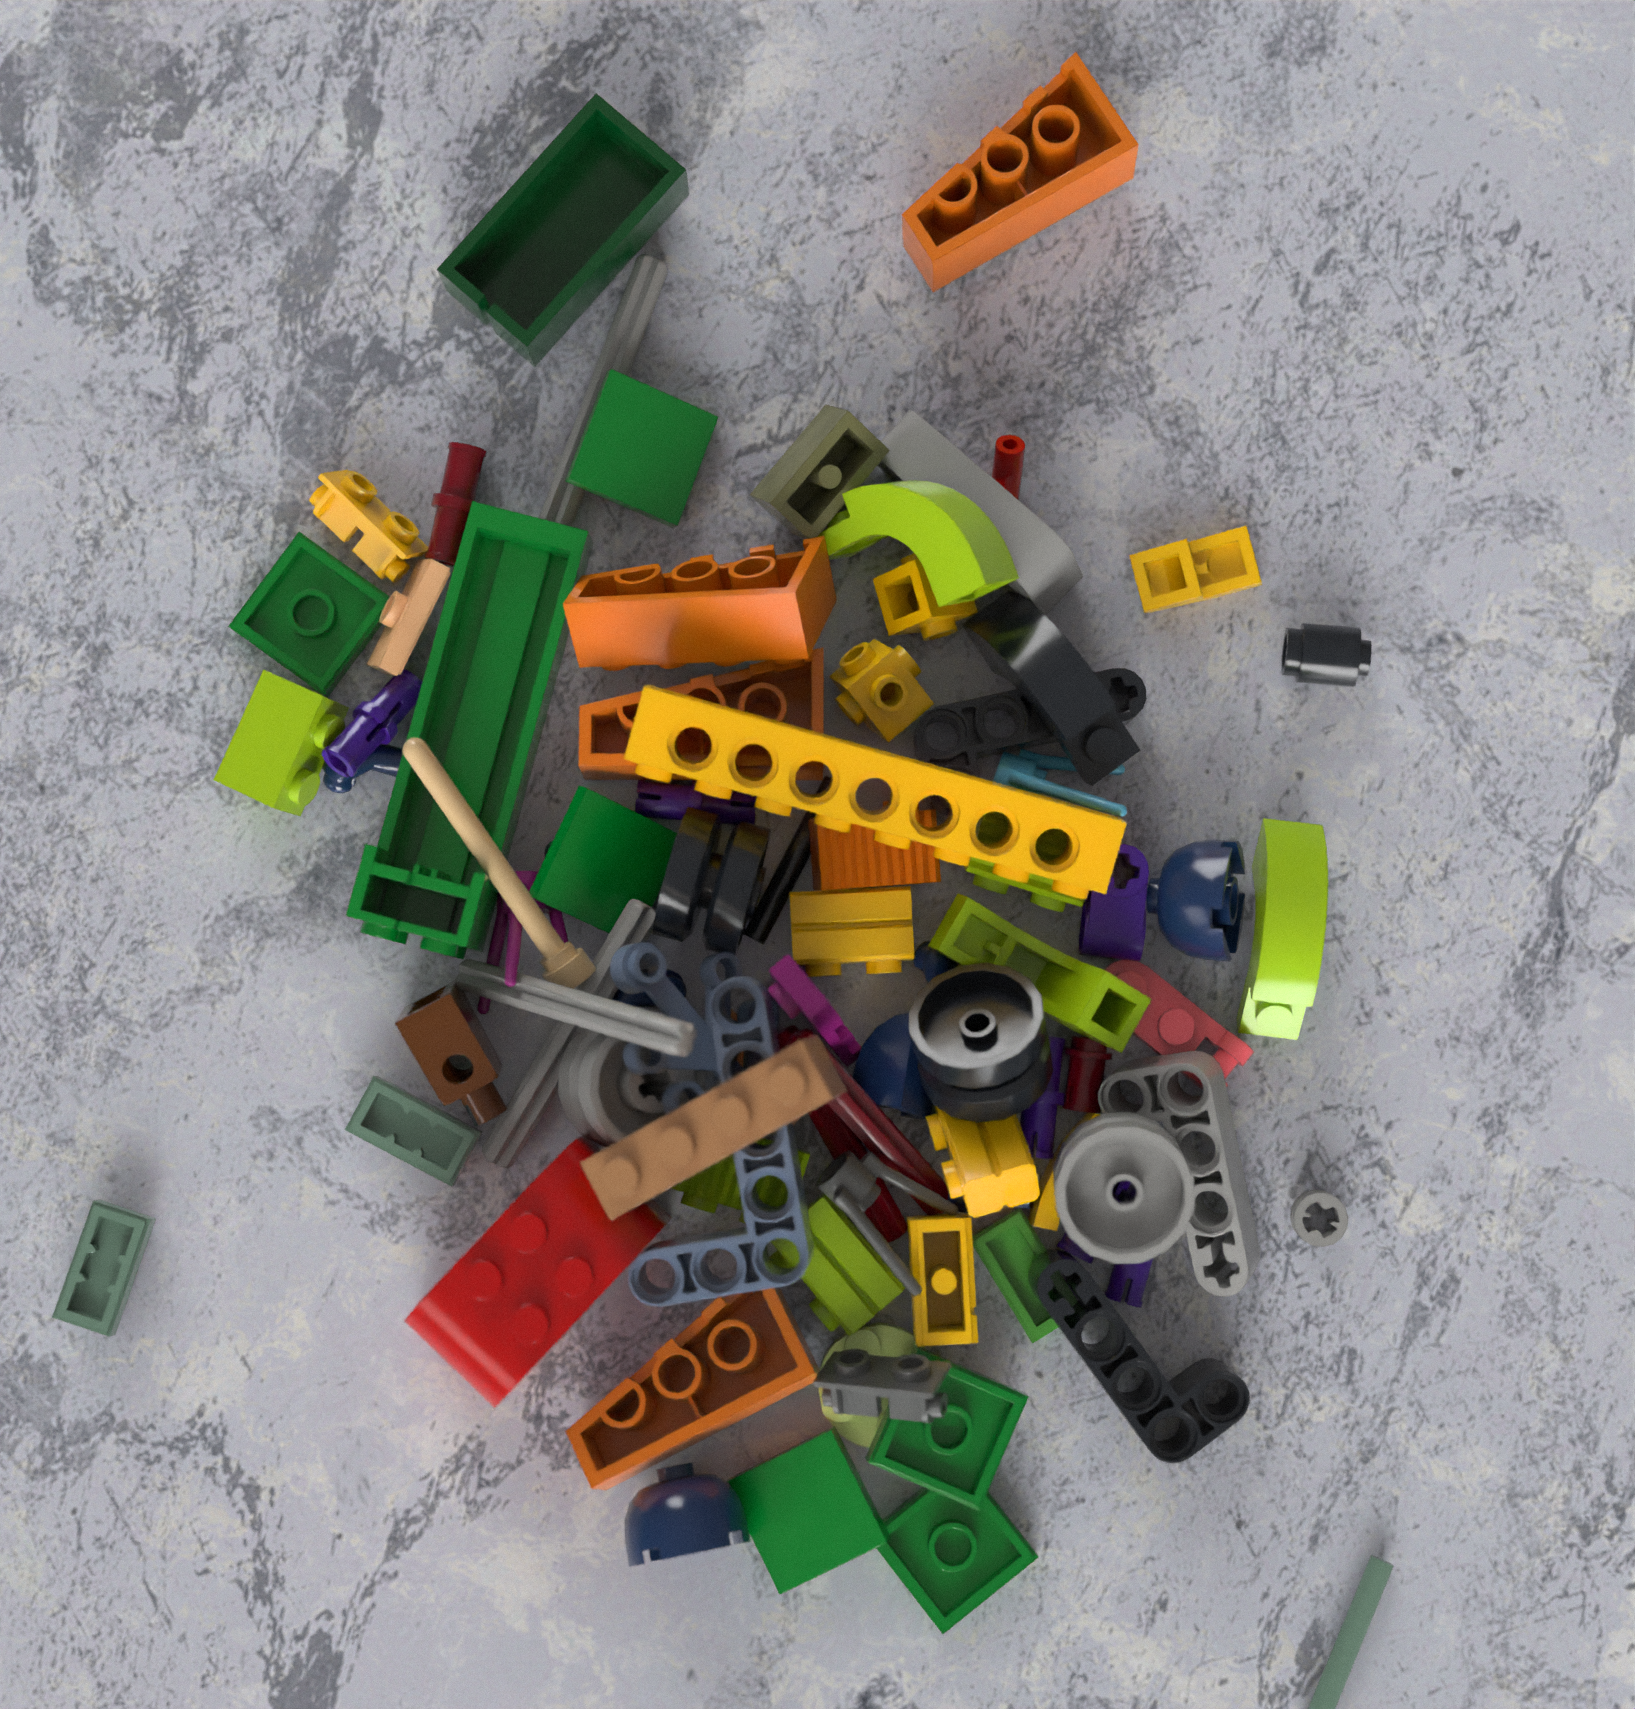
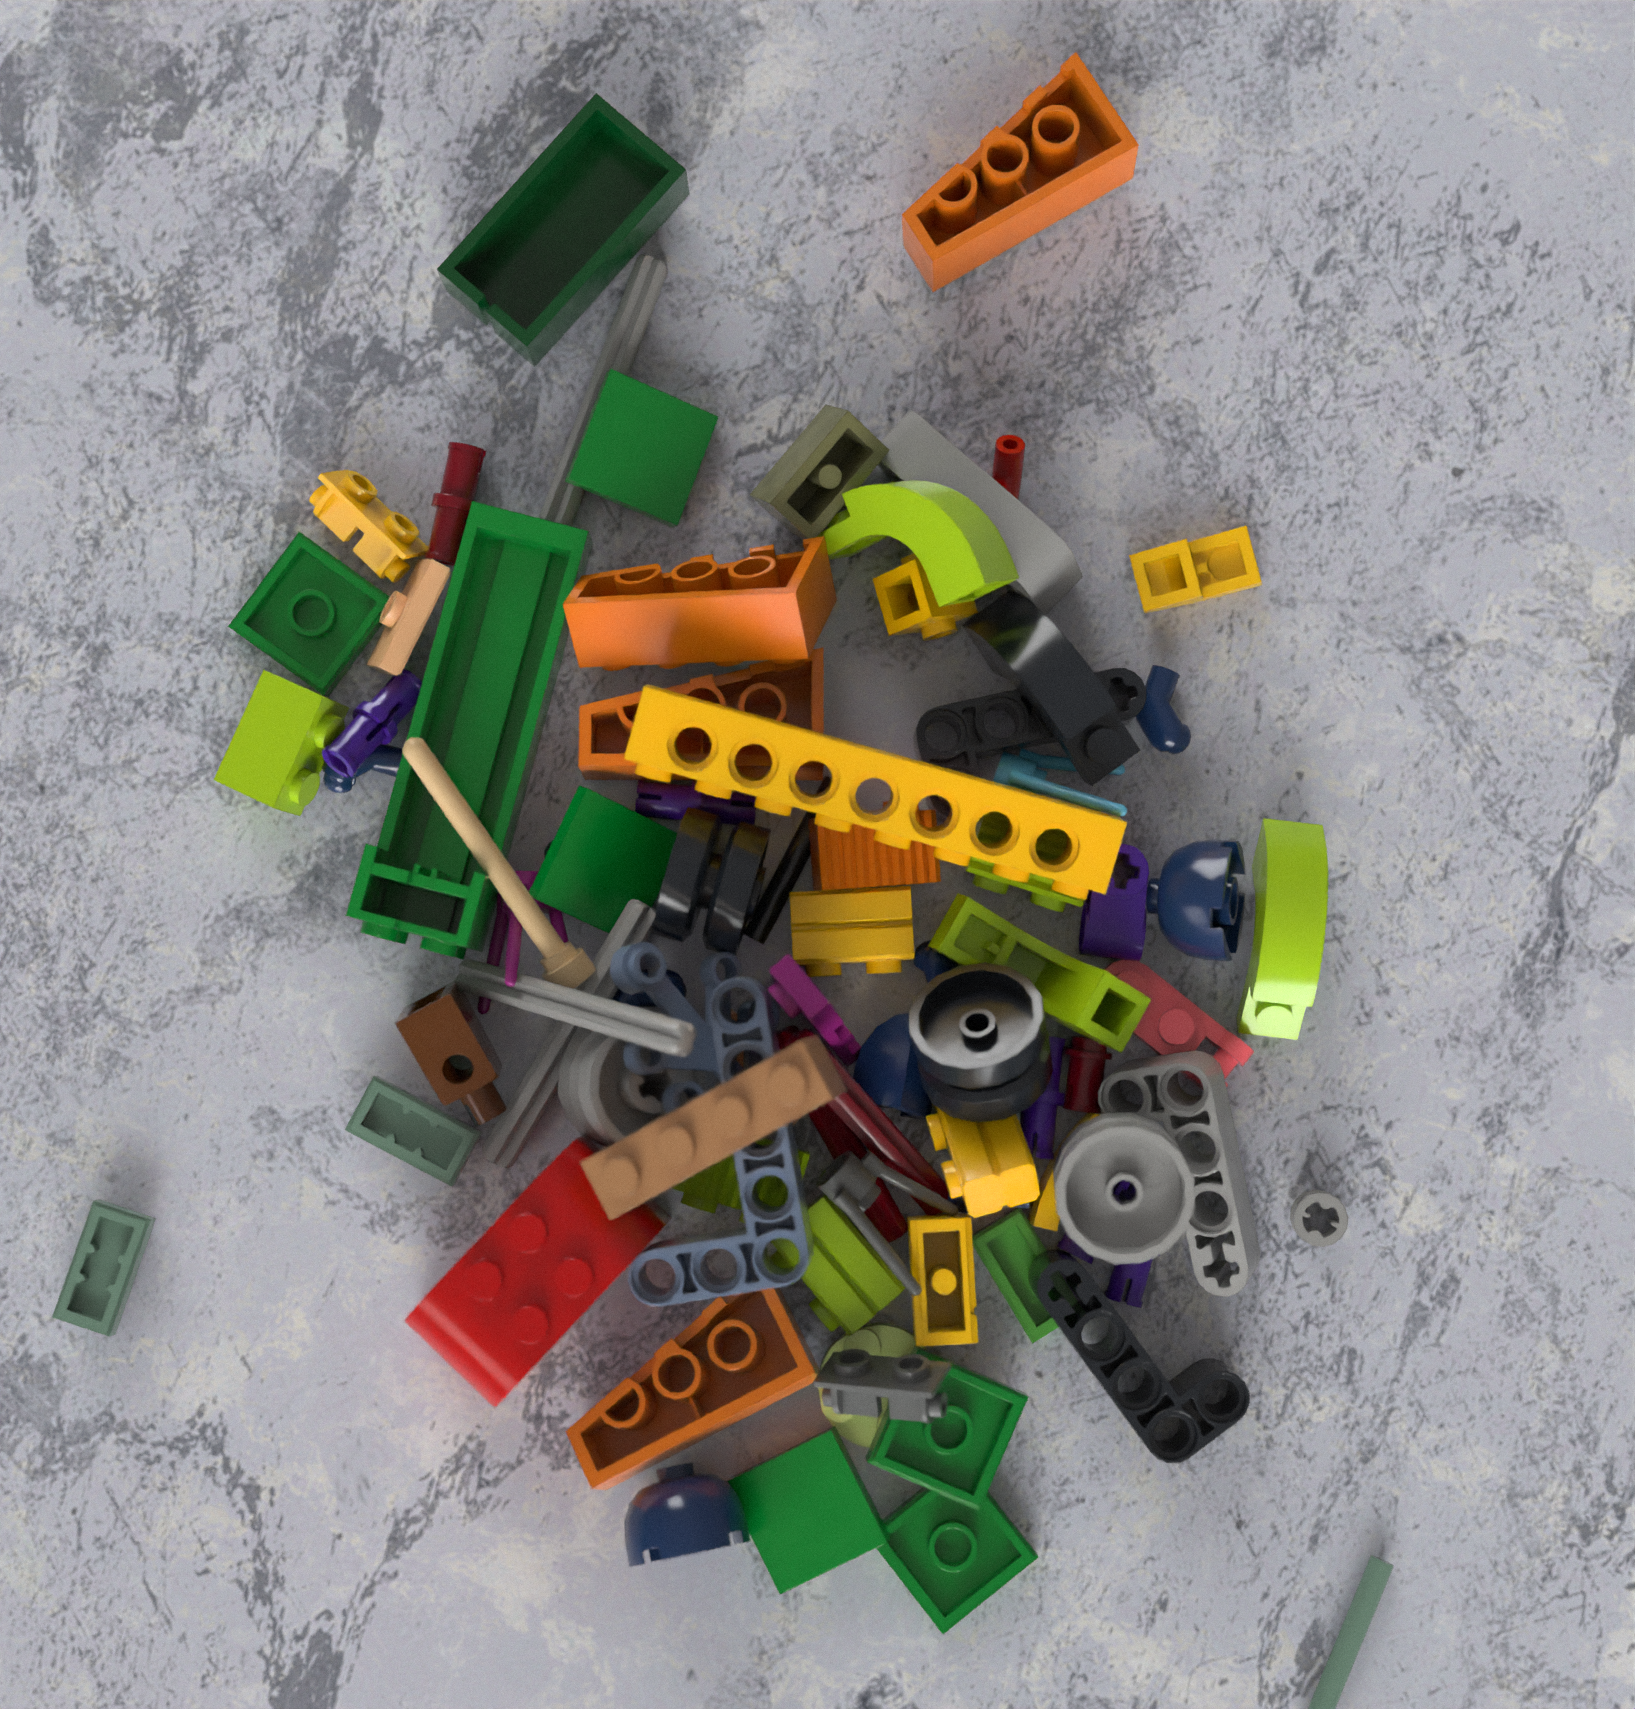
yellow brick [829,638,934,743] -> none
black brick [1281,623,1372,687] -> none
none -> dark blue arm [1136,665,1191,754]

